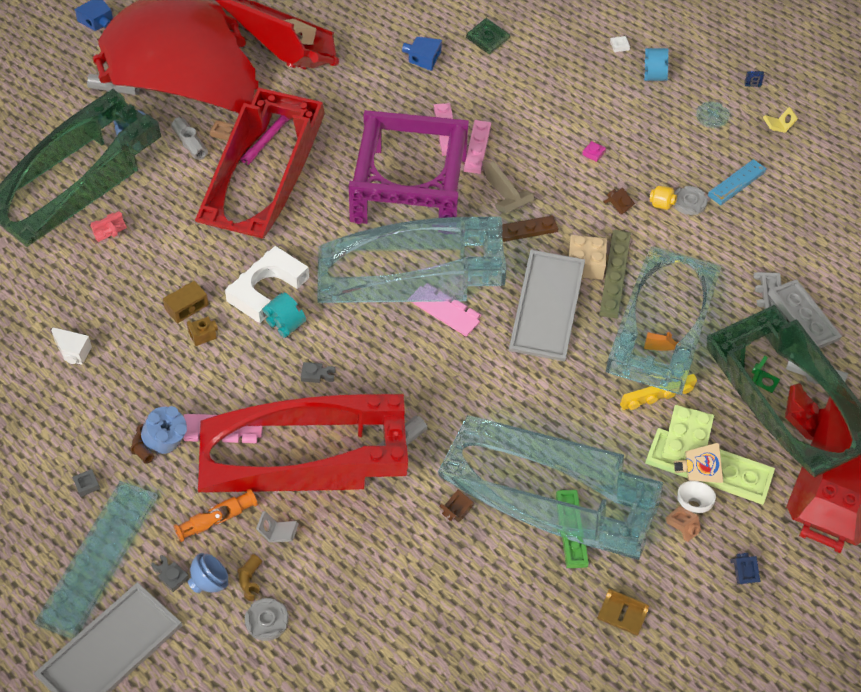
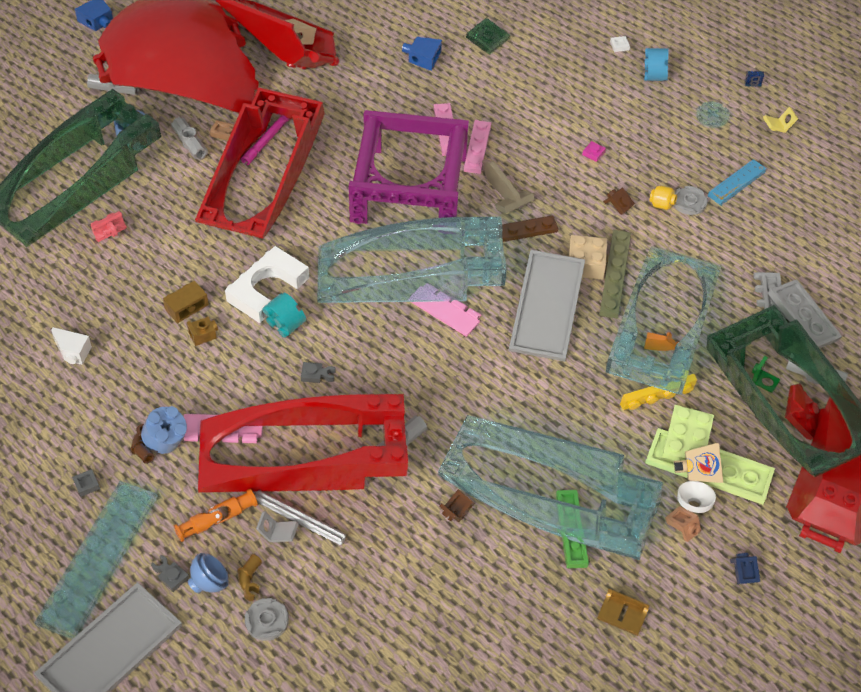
none -> light grey axle [255,490,346,545]

